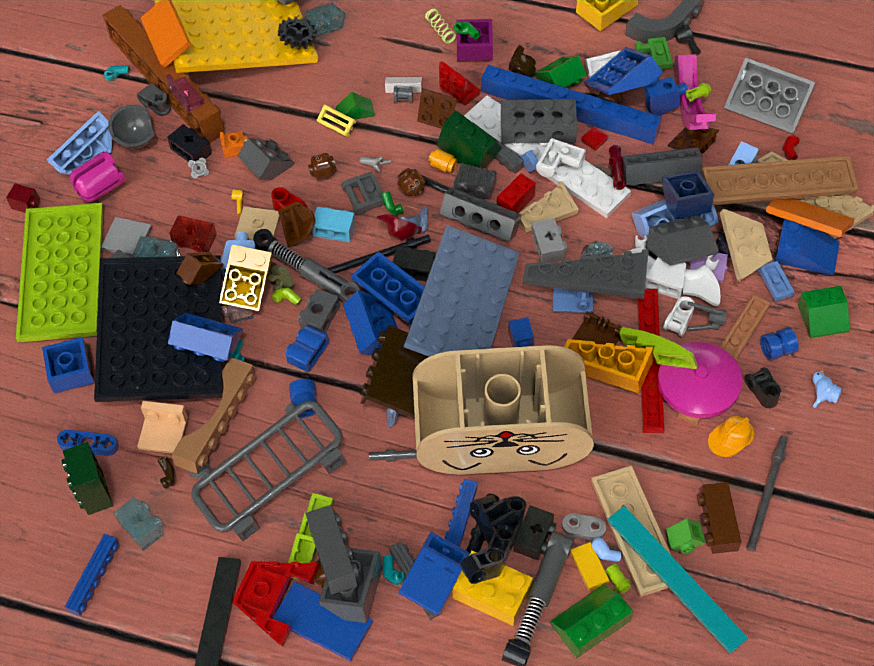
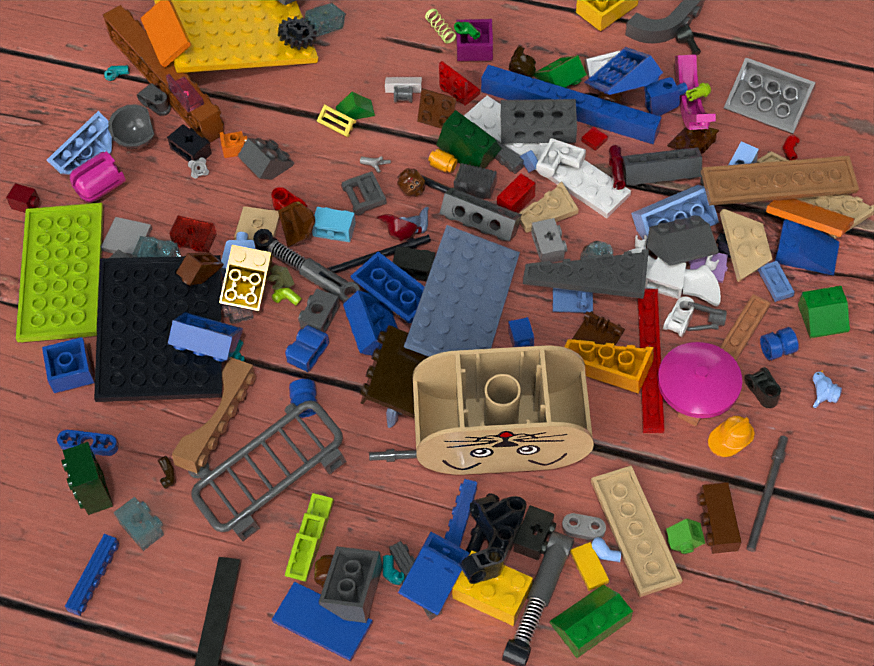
light nougat bracket [137,401,188,454] -> none
yellow hand [232,189,244,215] -> none
red wing [232,561,320,646] -> none
dark grey brick [305,505,359,595] -> none
reddish brown head [308,153,337,180] -> none
green arm [381,191,404,216] -> none
lime pin [605,564,631,594] -> none
teal tile [608,506,748,655] -> none
lime slope [619,327,698,370] -> none
bright green plate [635,37,673,70] -> none
dark blue slope [661,170,714,219] -> none

